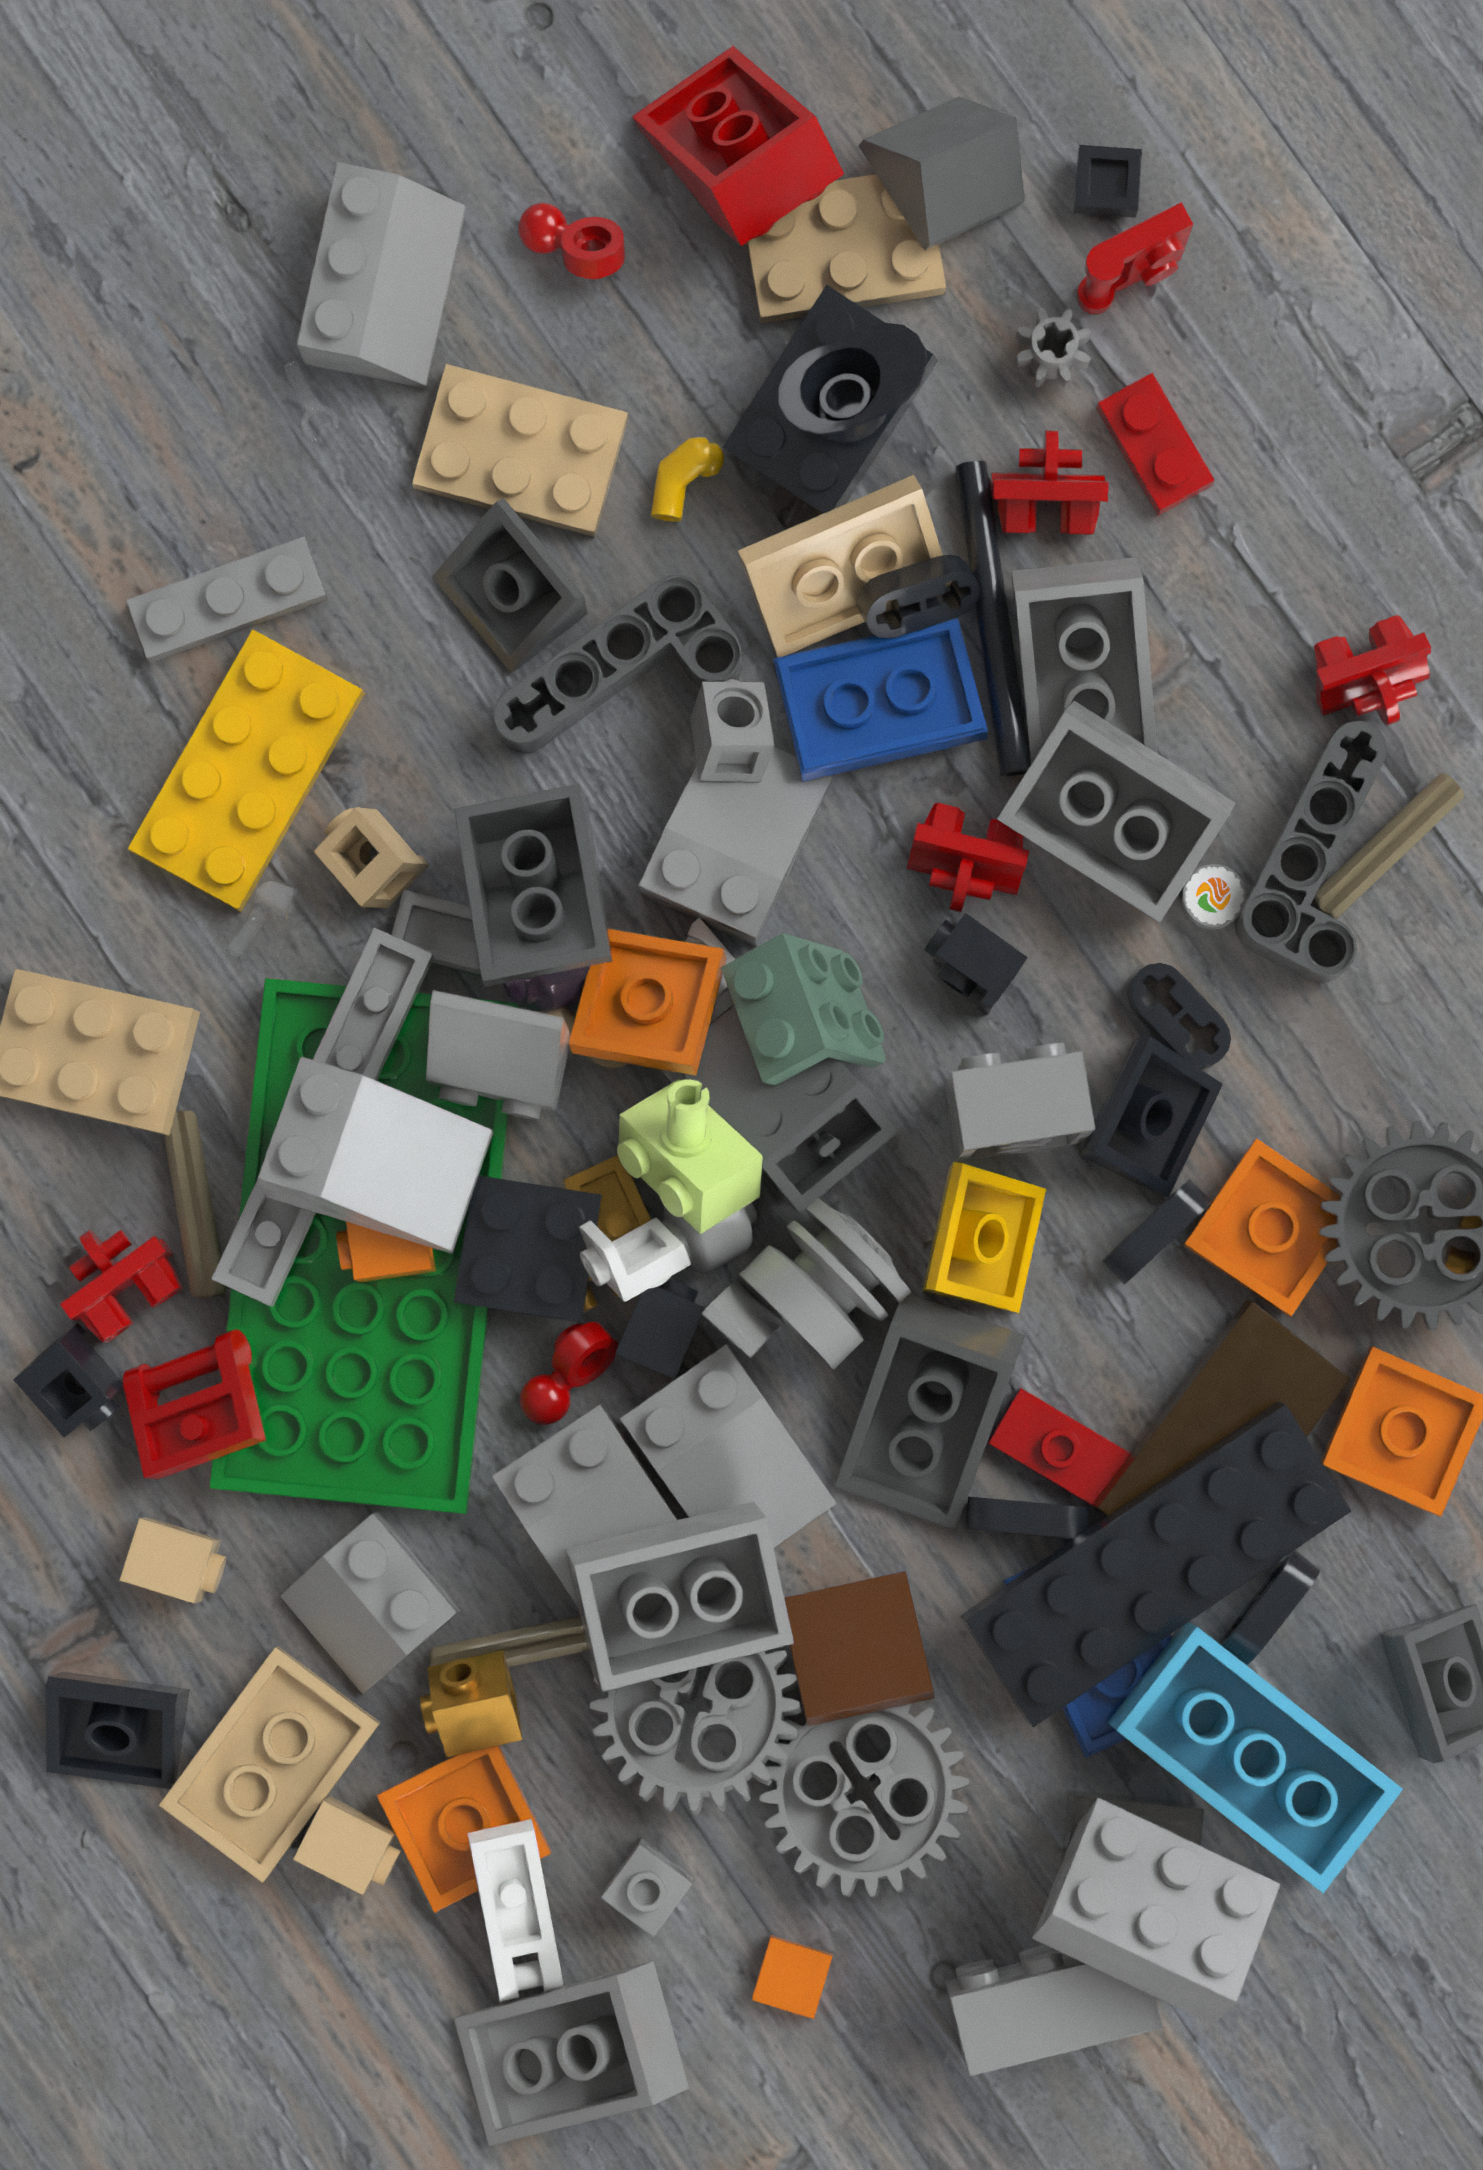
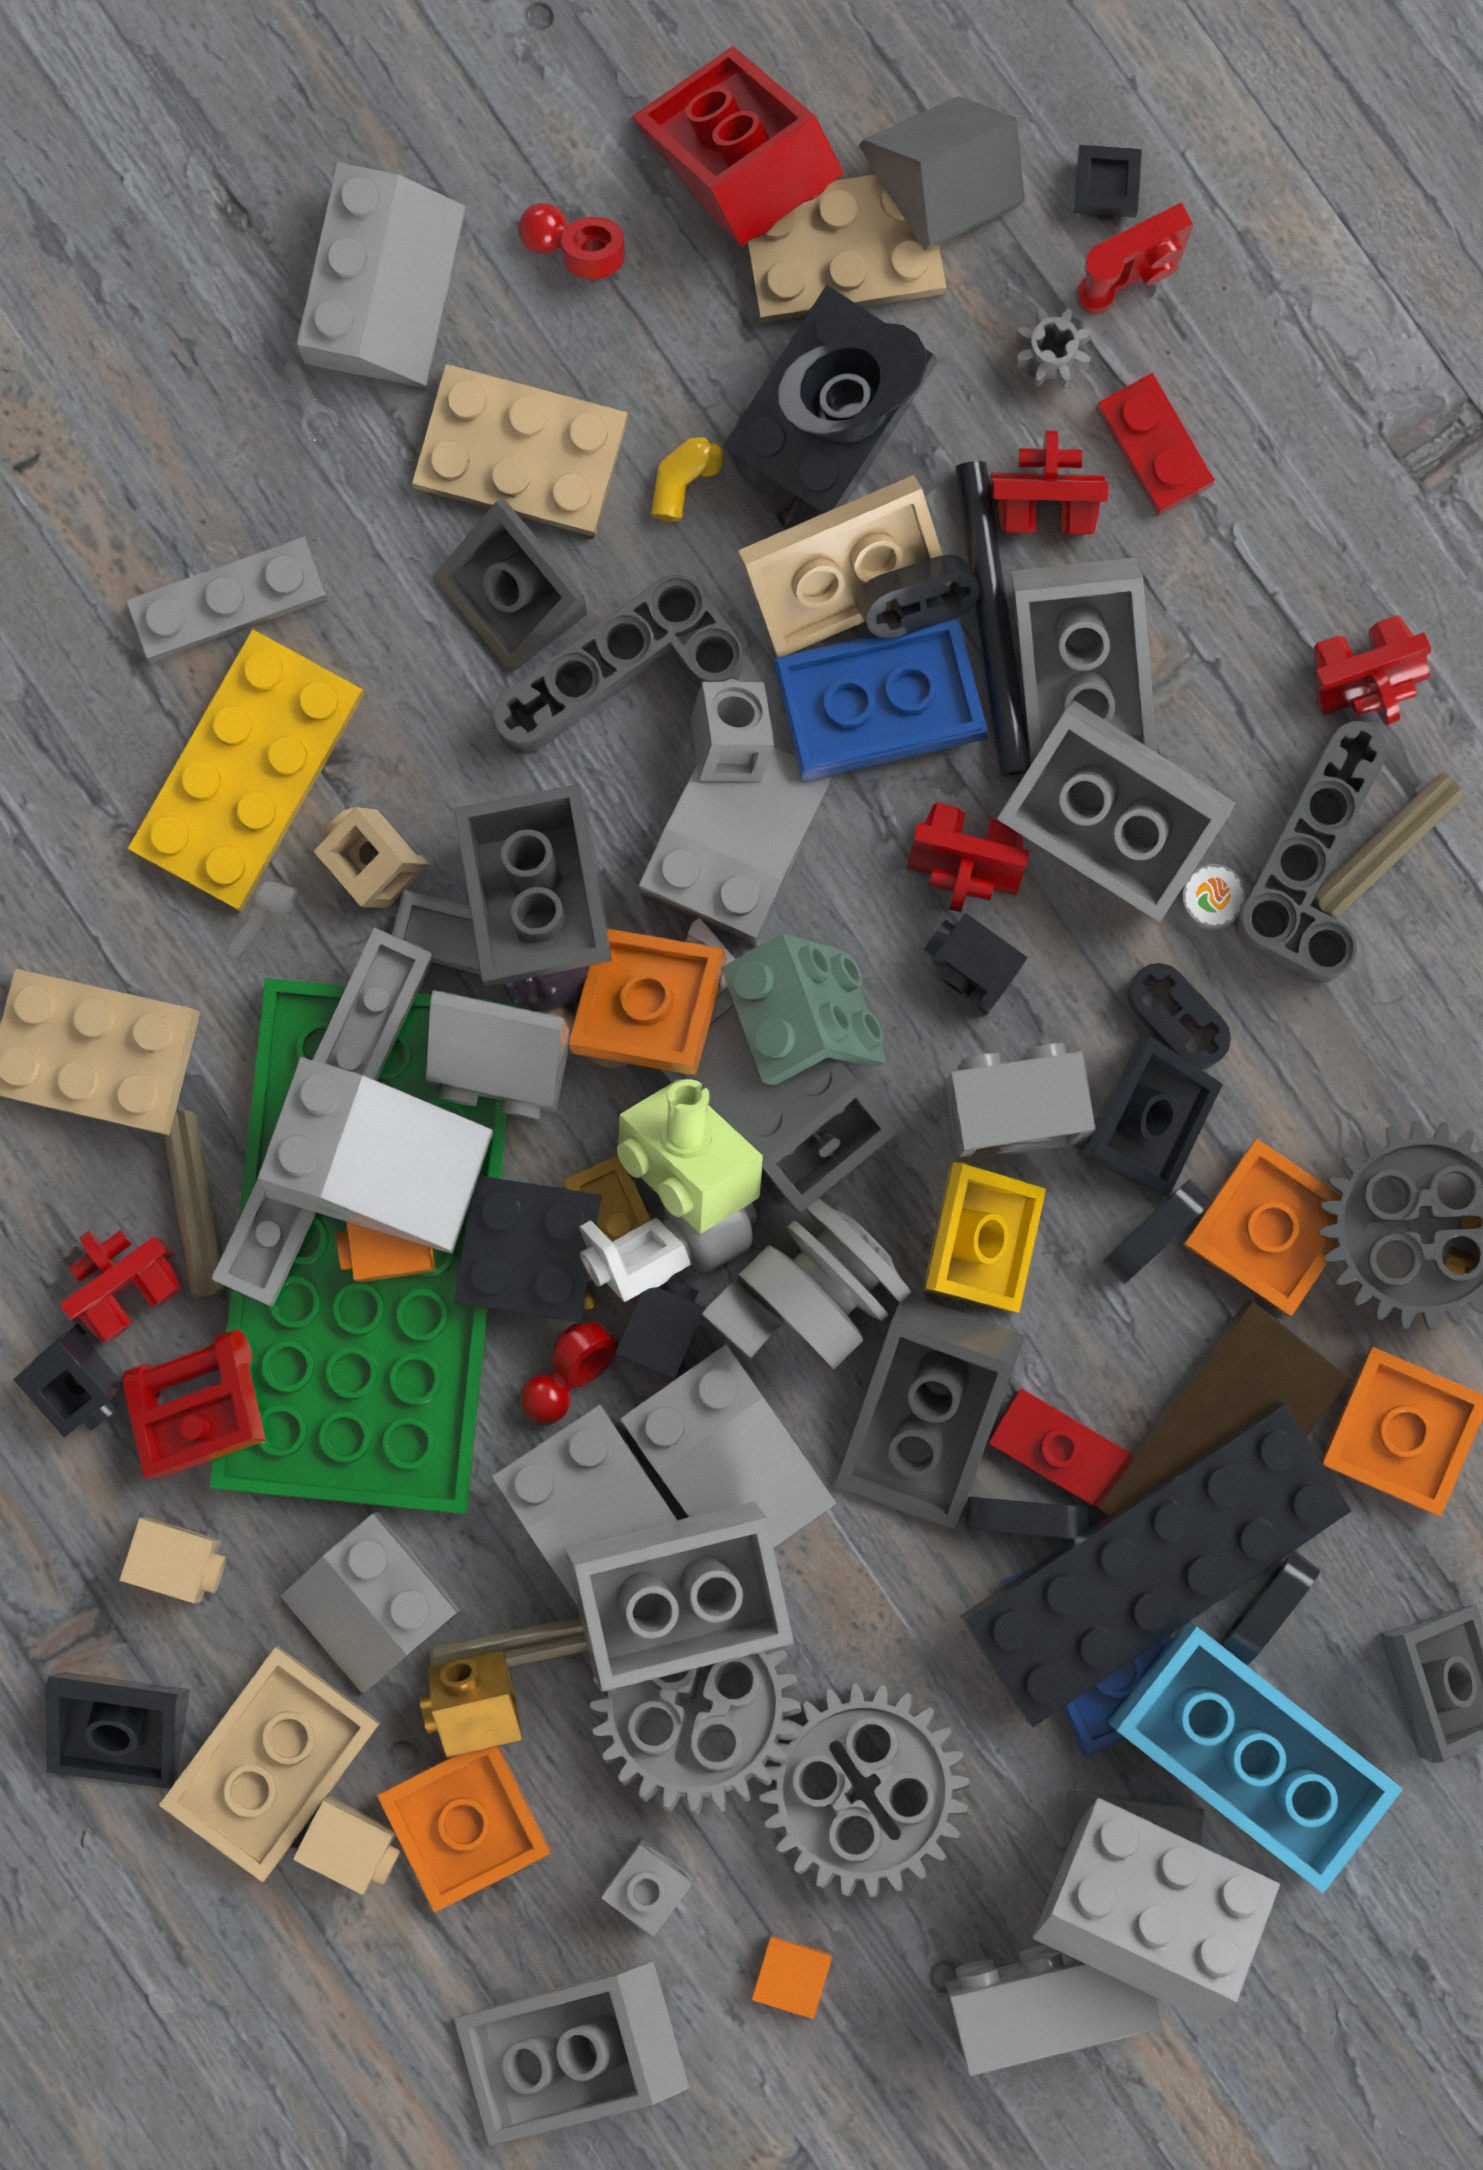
white plate [467,1819,564,2002] -> none
reddish brown tile [784,1571,935,1726] -> none

